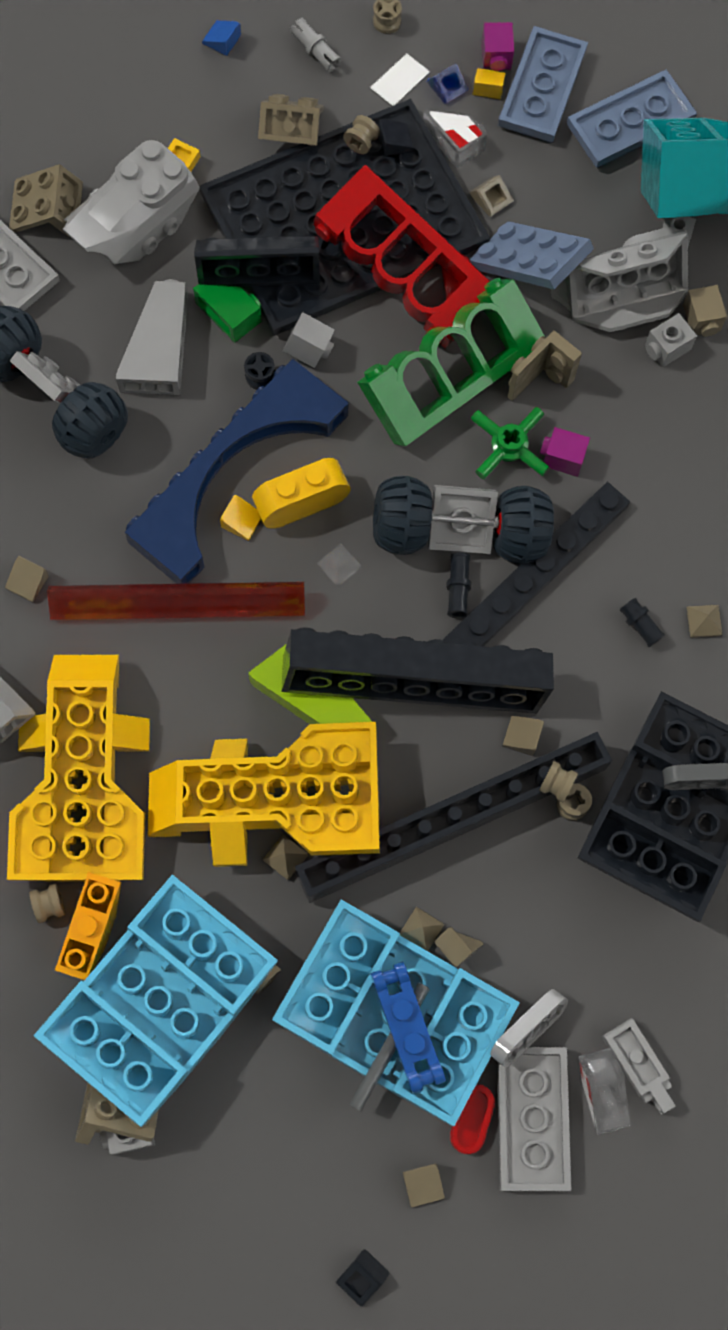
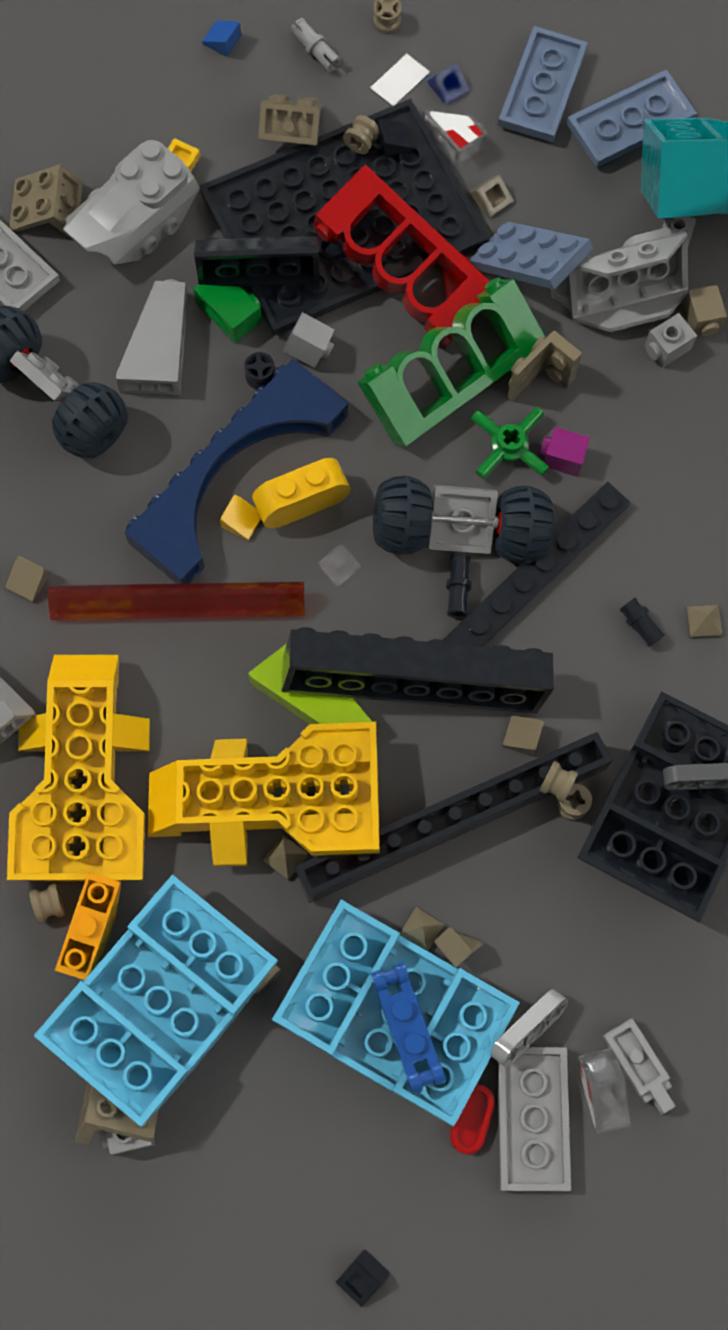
dark grey bar [349,982,430,1112] -> none
dark tan slope [402,1163,445,1208] -> none
yellow slope [473,68,505,99] -> none
magenta brick [482,22,514,71] -> none

